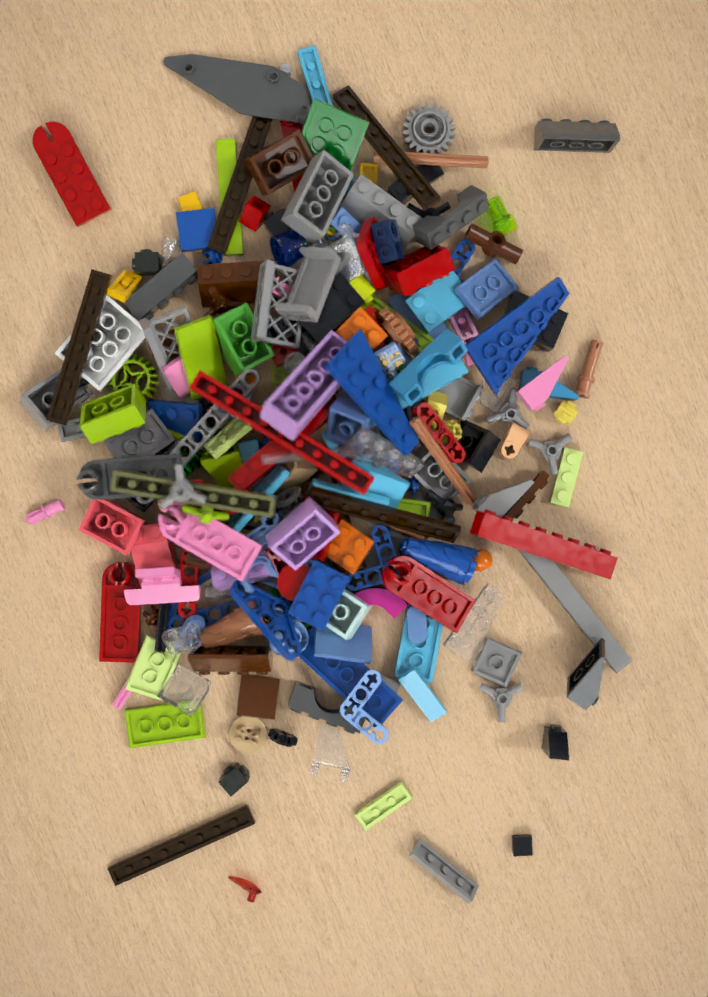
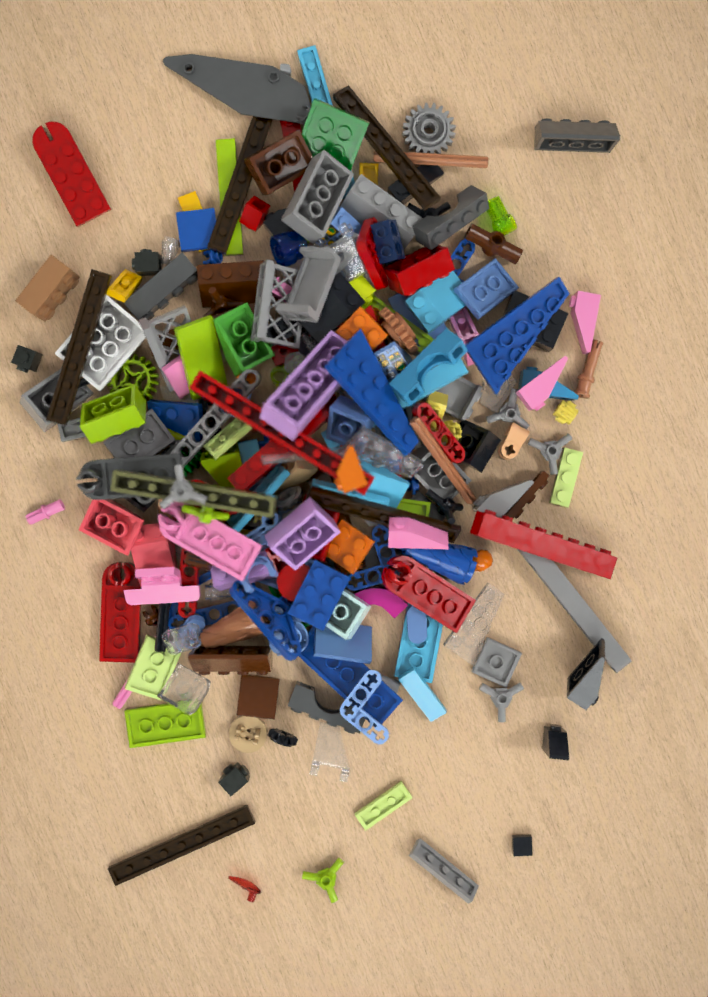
none -> pearl dark grey brick [11,345,43,373]
none -> medium nougat brick [15,254,80,322]
none -> lime piece [302,858,344,903]
none -> orange slope [334,445,367,494]
none -> bright pink slope [388,517,448,549]
none -> bright pink slope [569,291,601,354]

